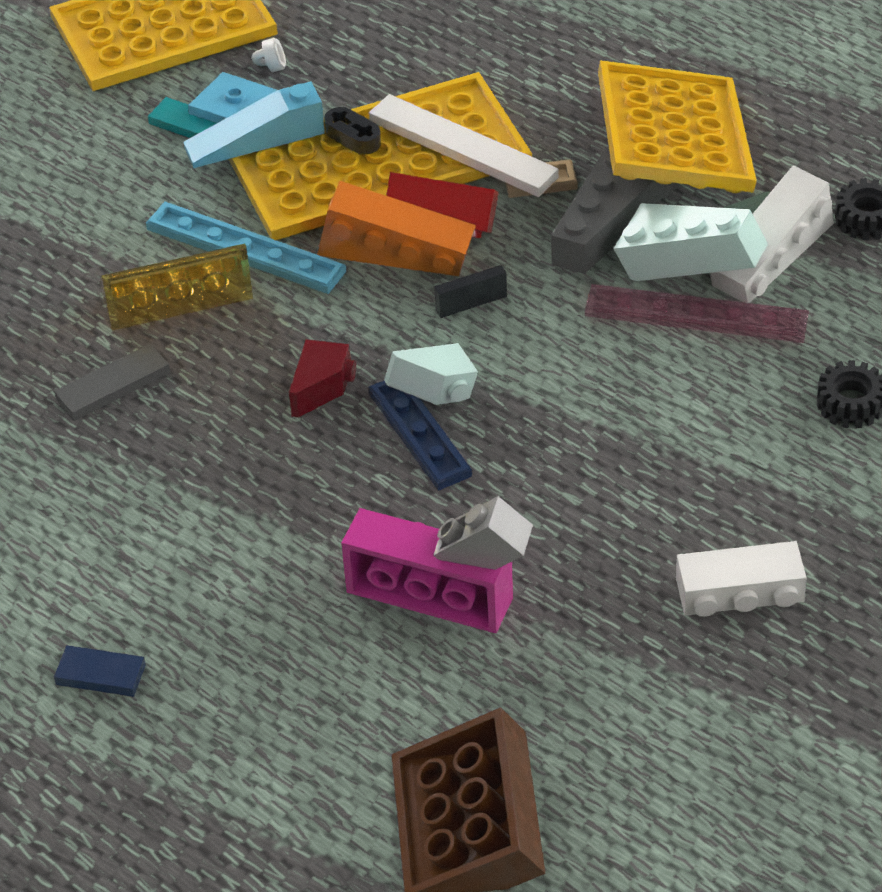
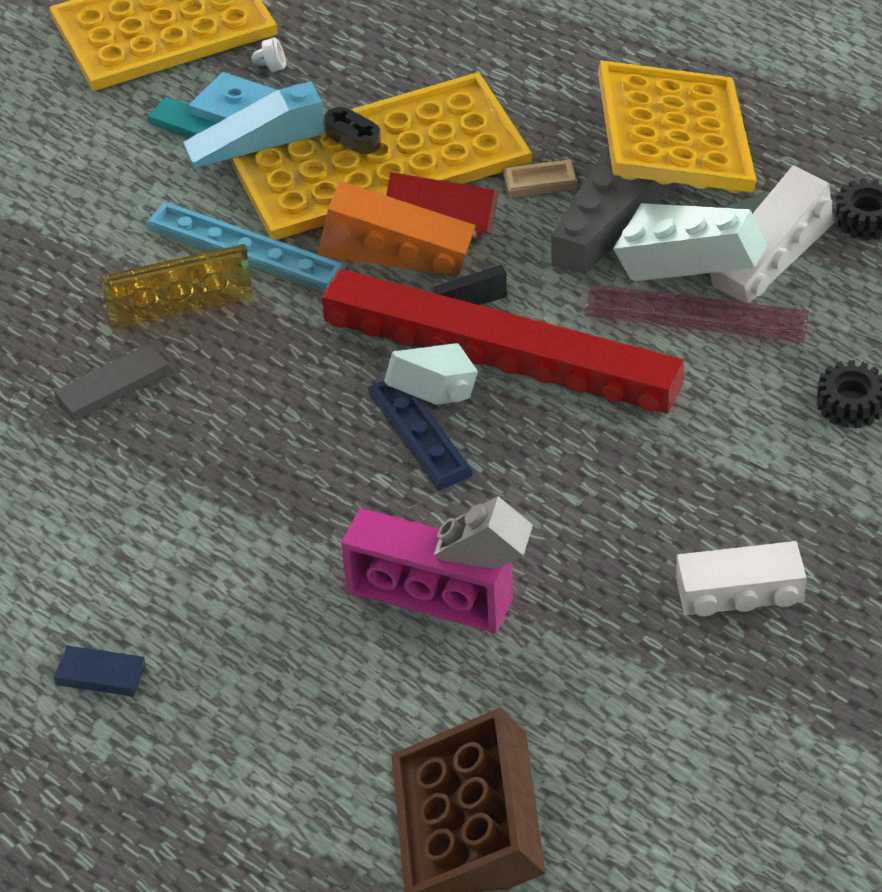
dark red slope [289,339,356,417] -> none
white tile [369,94,559,197] -> none
none -> red brick [322,269,684,414]

